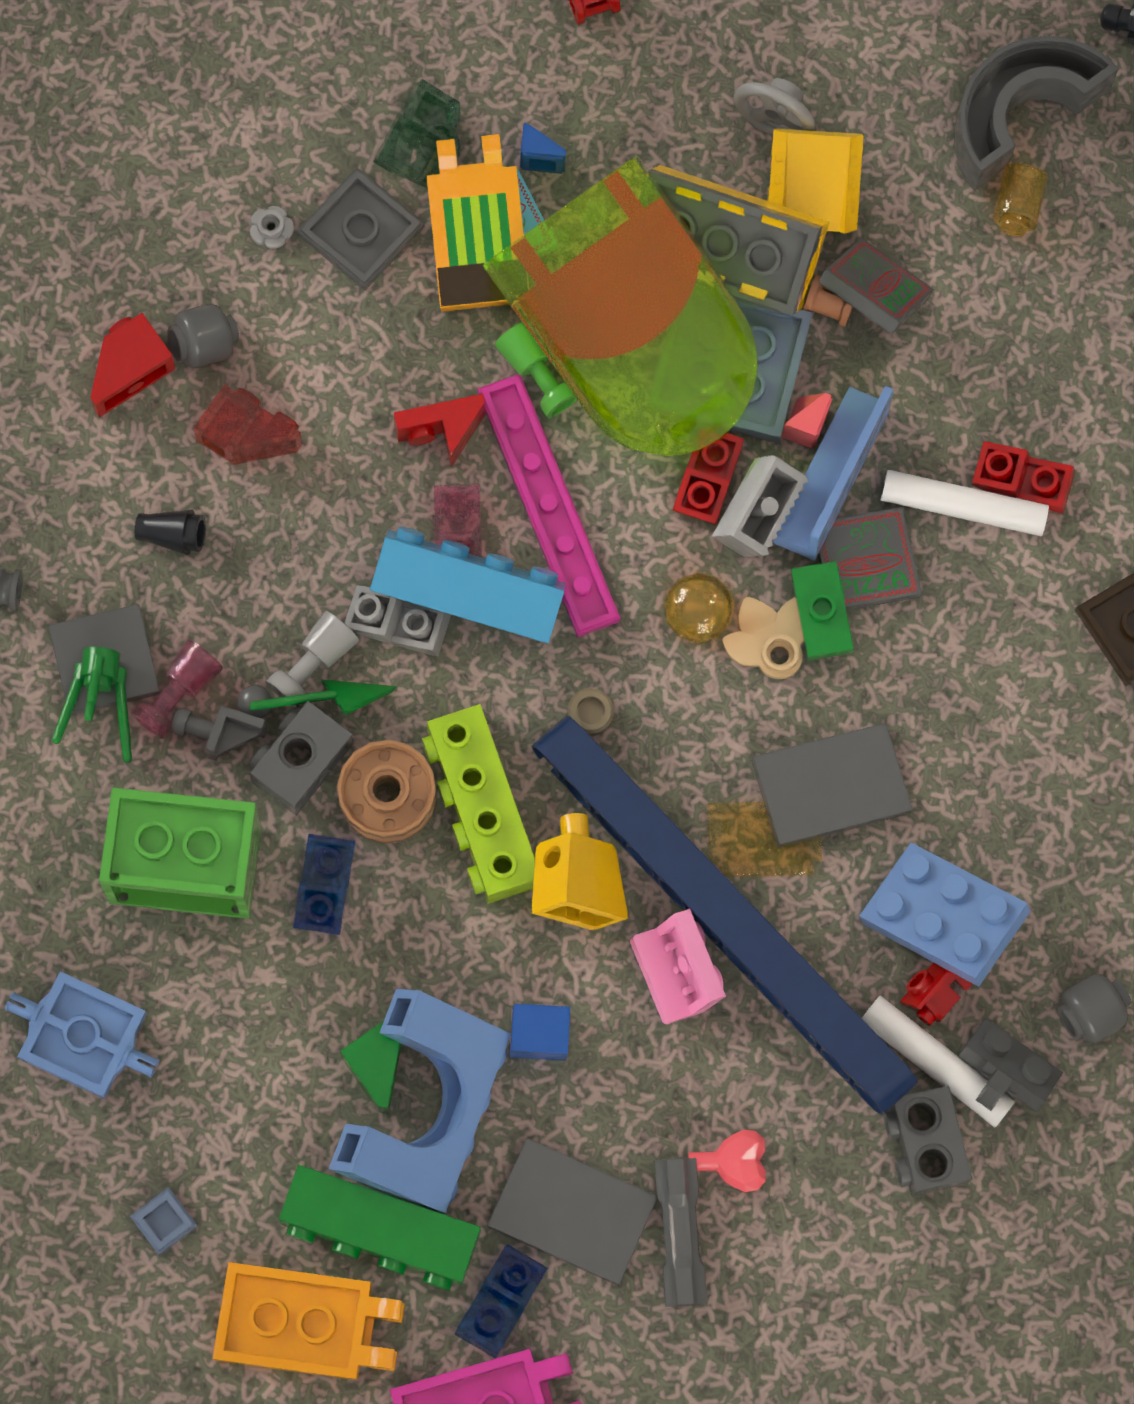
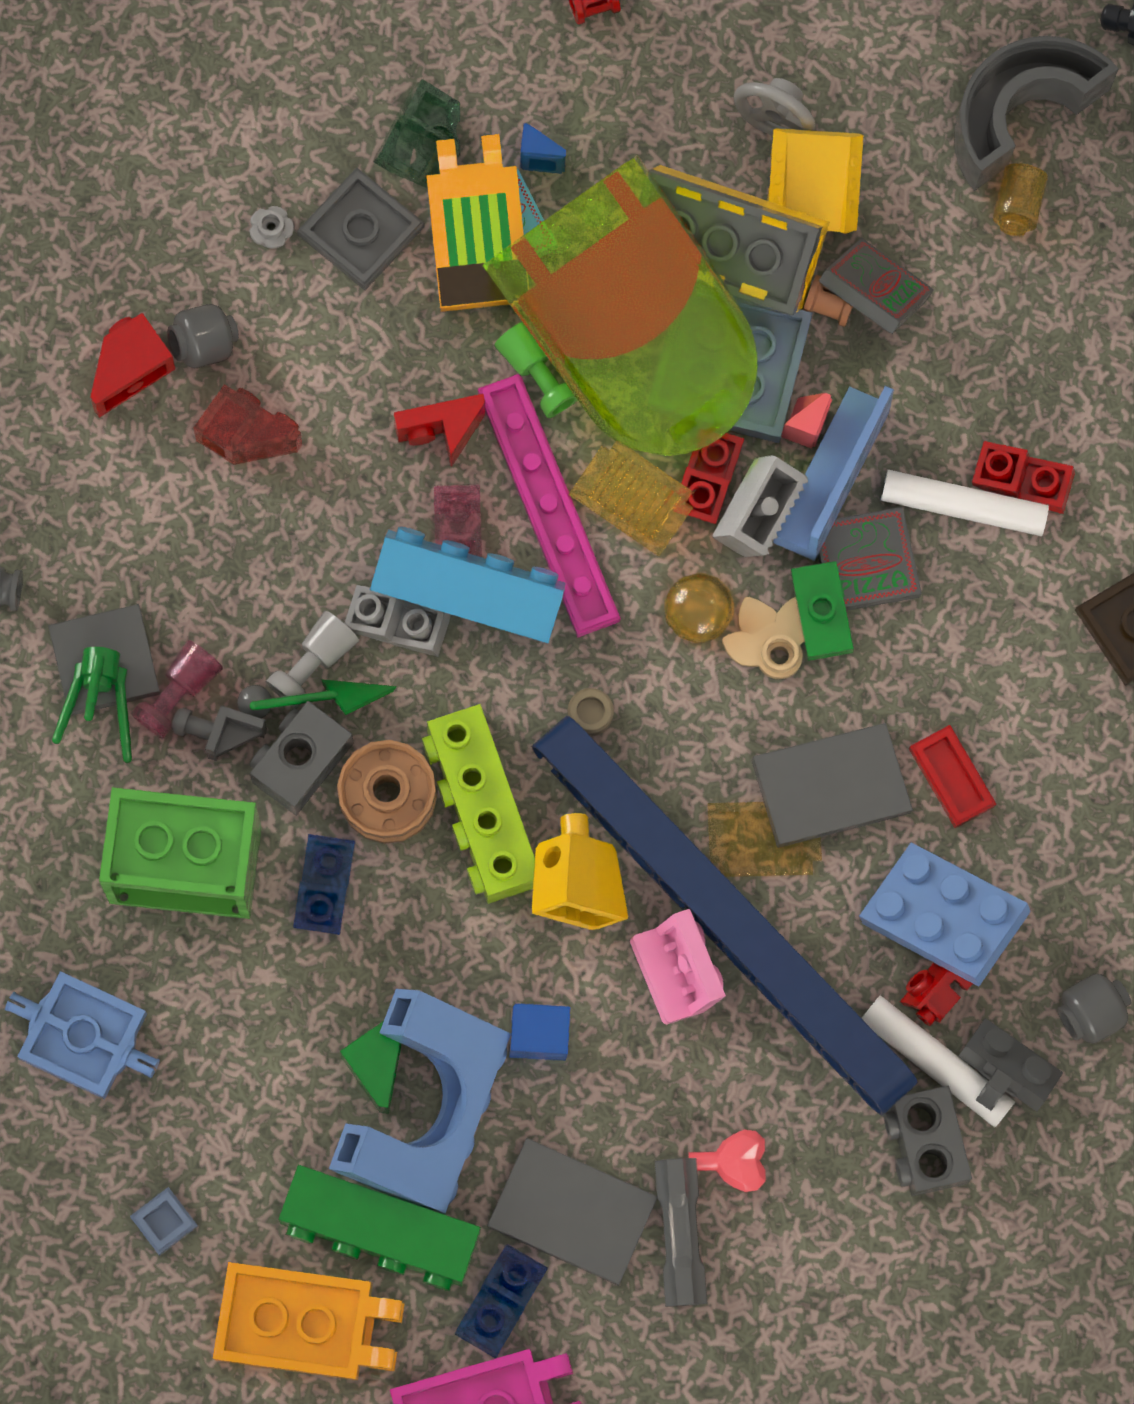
black cone [134,509,206,555] -> none
none -> clear yellow window [568,440,693,556]
none -> red tile [909,725,997,828]

